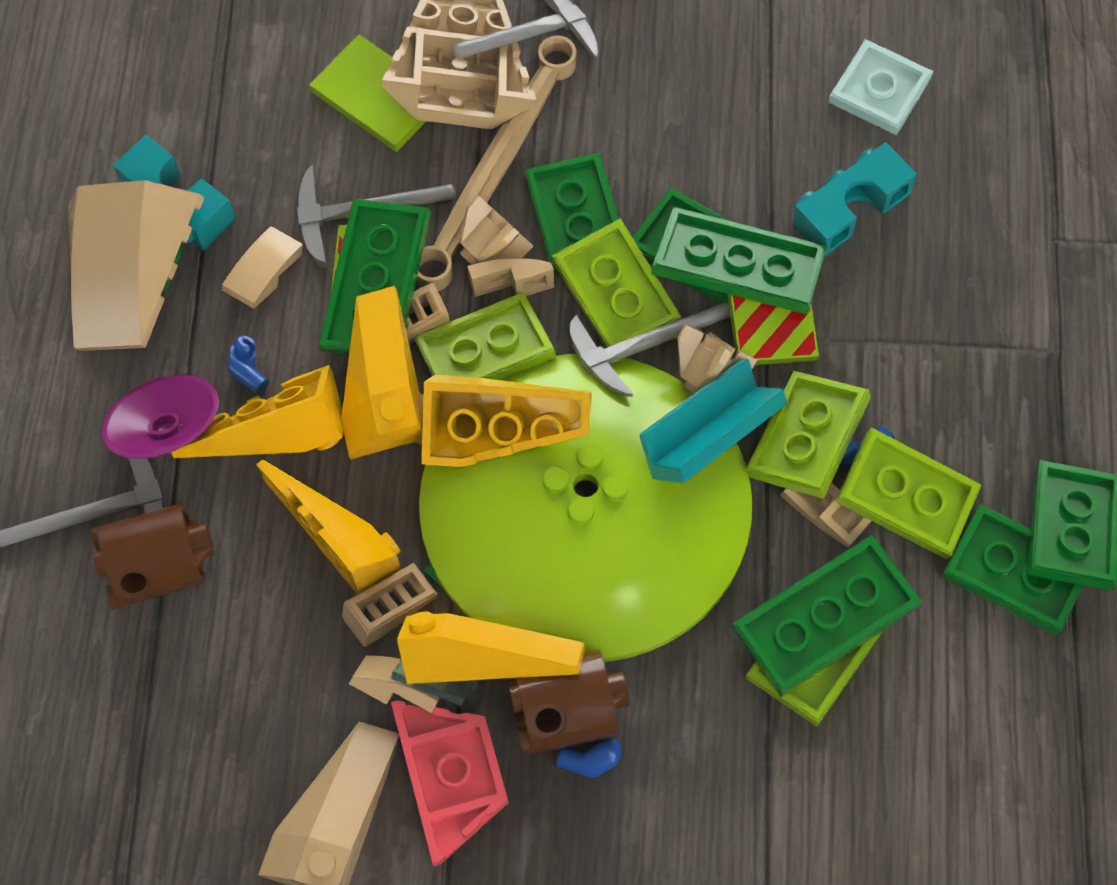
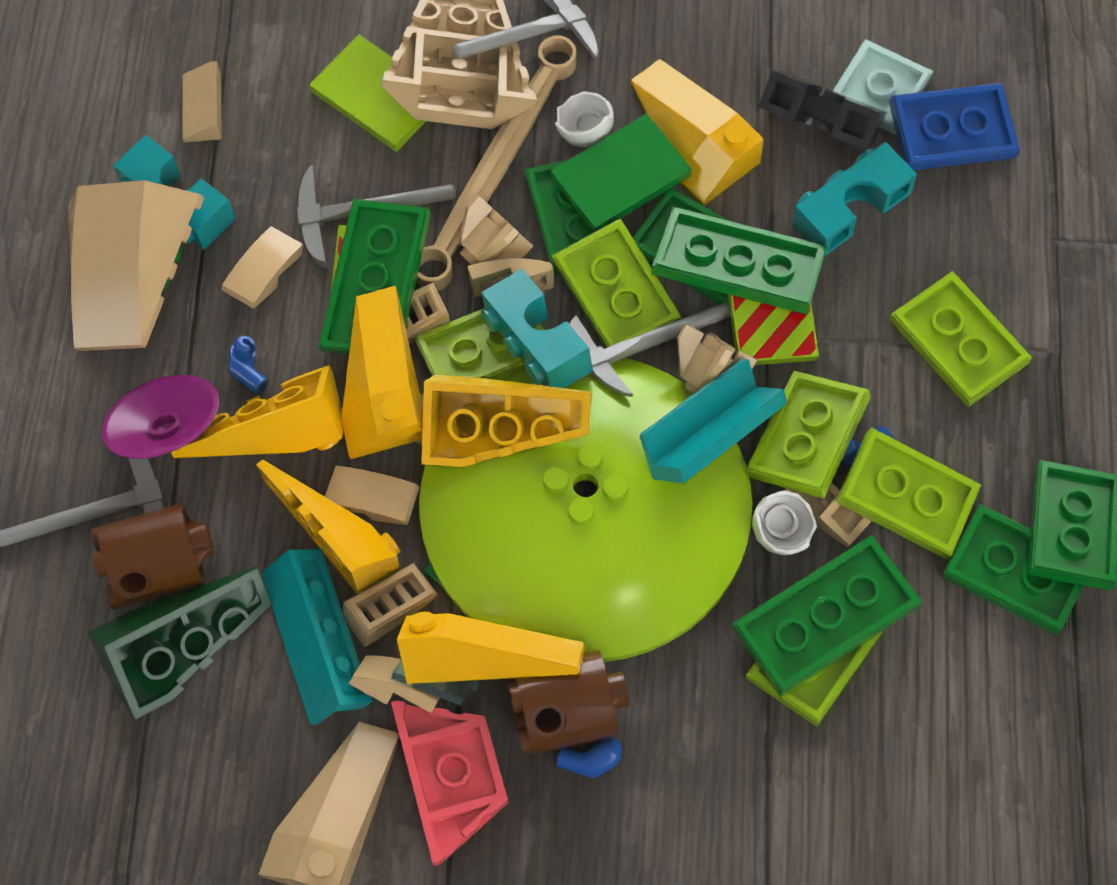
none -> dark green wedge [88,567,271,720]
none -> tan slope [183,61,222,142]
none -> teal panel [262,549,373,725]
none -> tan slope [325,466,420,525]
none -> teal arch [481,269,593,388]
none -> green tile [551,113,692,232]
none -> white hair [555,91,614,148]
none -> yellow wedge [631,59,764,206]
none -> white hair [752,491,817,556]
none -> black arch [758,70,887,150]
none -> blue tile [889,83,1020,170]
none -> lime tile [889,271,1032,407]

